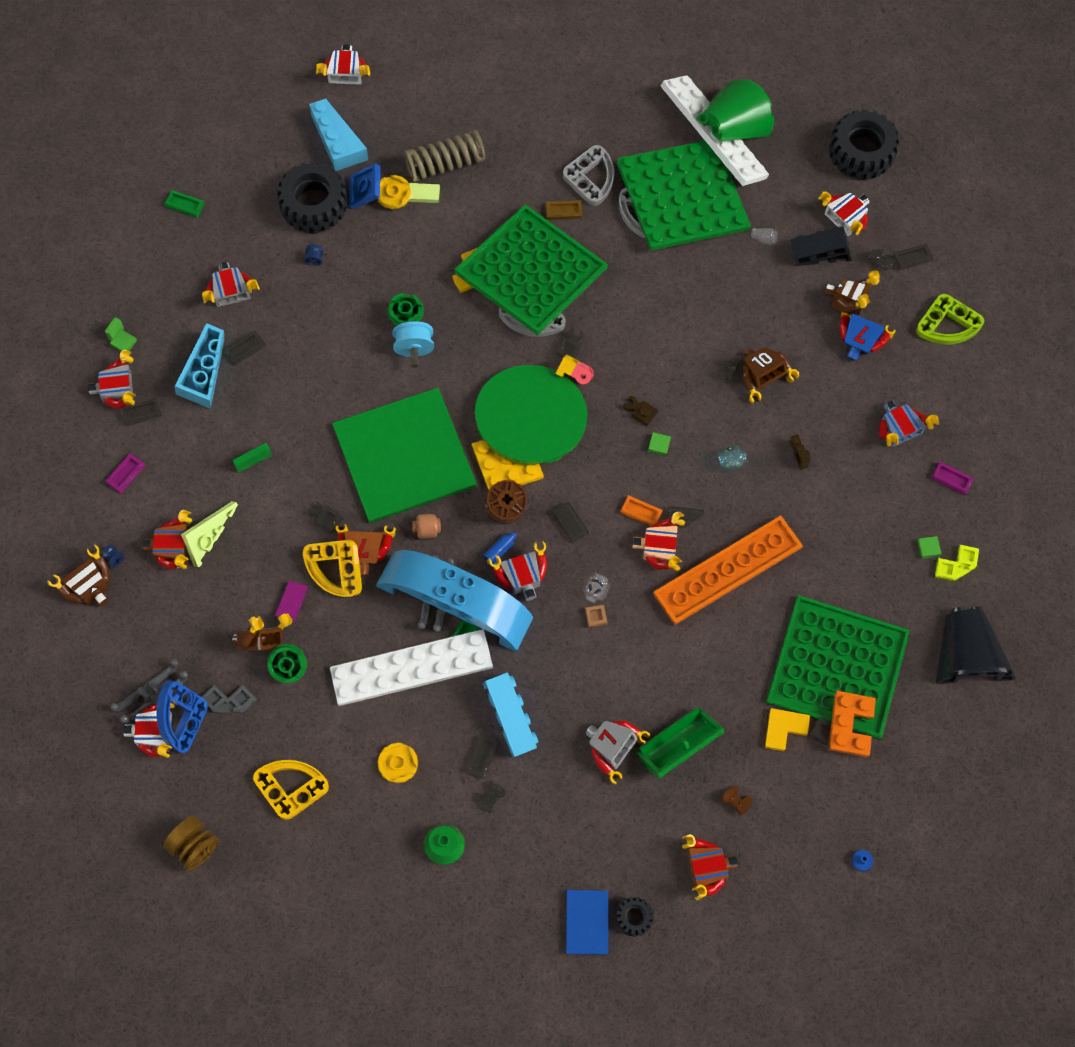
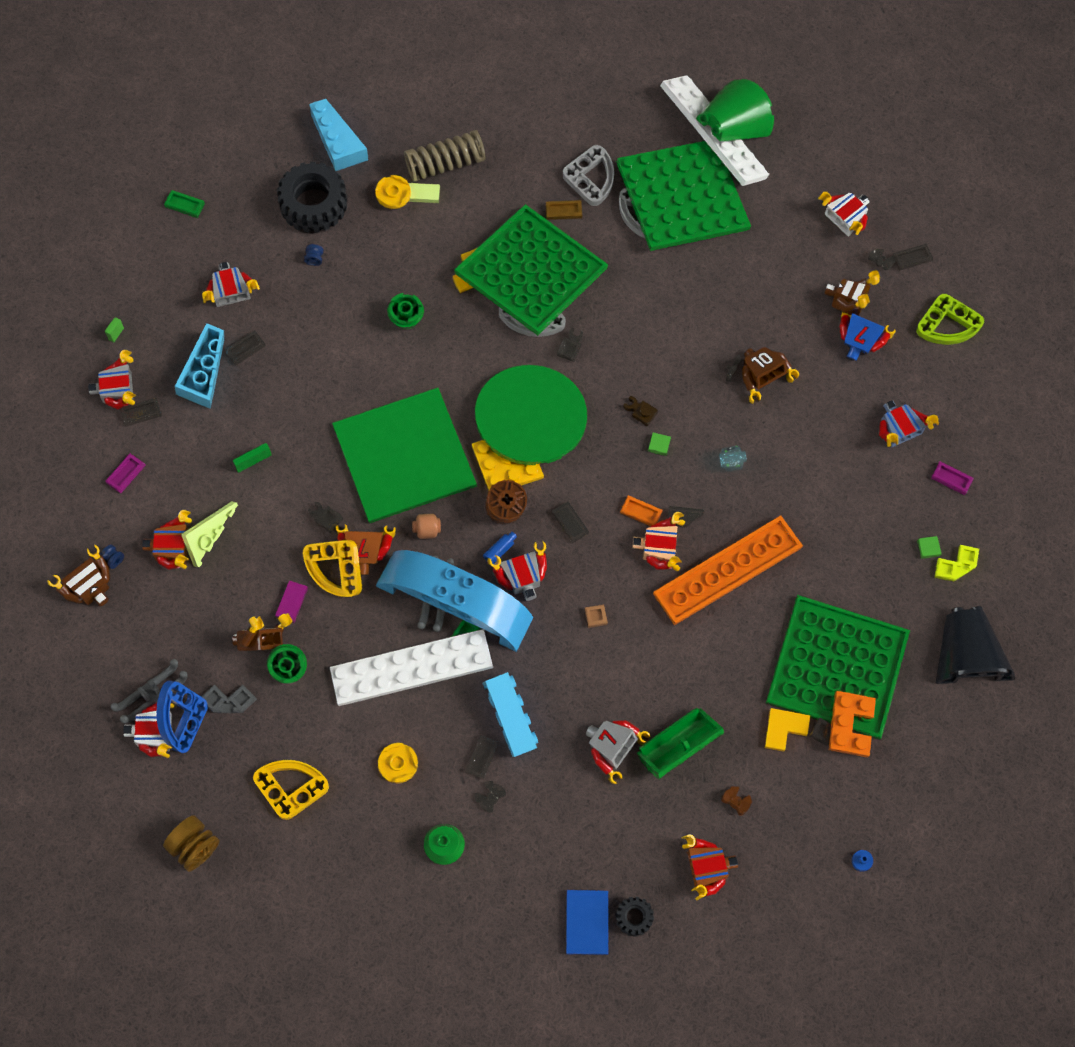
bright green tile [110,330,137,352] -> none
torso [316,44,370,84] -> none
blue plate [349,163,380,209] -> none
medium azure wheel [393,321,434,368] -> none
leg [556,355,594,384] -> none
clear head [582,573,610,603] -> none
clear cone [751,228,778,246] -> none
dark brown plate [789,434,811,470] -> none
black wedge [790,226,852,266] -> none
black tyre [829,109,900,180] -> none

